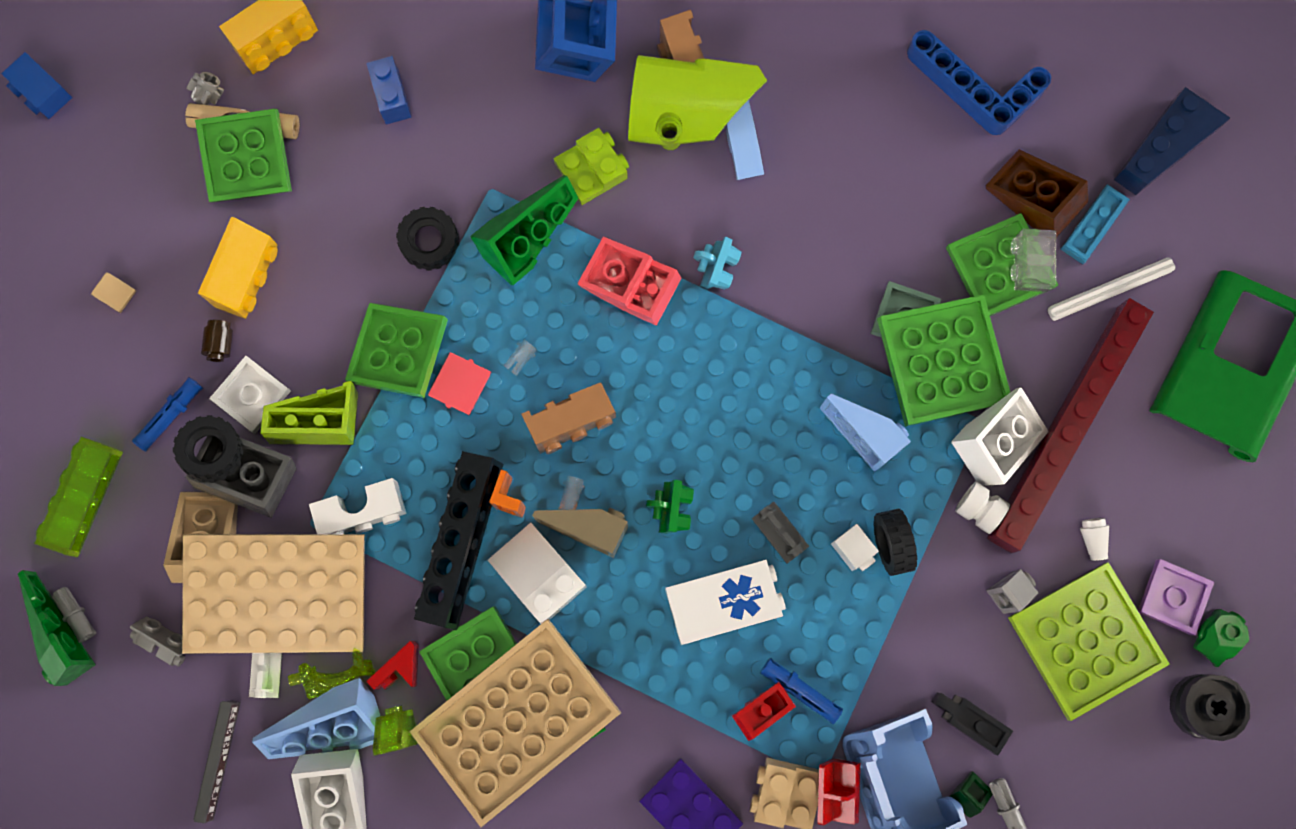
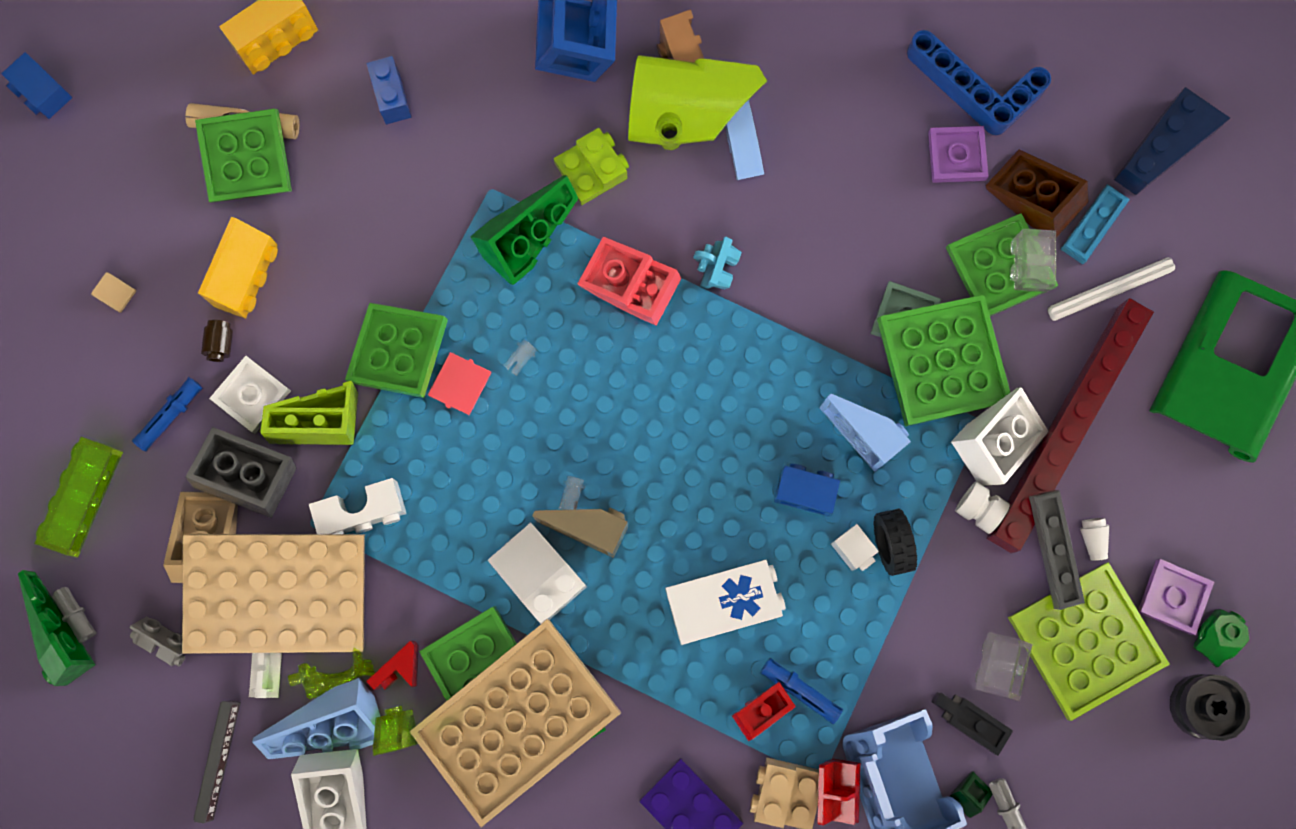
black tyre [173,415,243,483] -> none
light grey gear [186,72,224,105] -> none
black tyre [396,206,459,271] -> none
black brick [414,451,504,631] -> none
orange panel [489,469,526,518] -> none
medium nougat wedge [521,382,616,454] -> none
green hips [646,480,694,534] -> none
dark grey hinge [752,502,809,564] -> none
light grey slope [986,569,1038,614] -> none
none -> blue brick [774,463,840,517]
none -> medium lavender plate [928,126,988,183]
none -> clear brick [975,632,1032,702]
none -> dark grey tile [1029,490,1085,610]

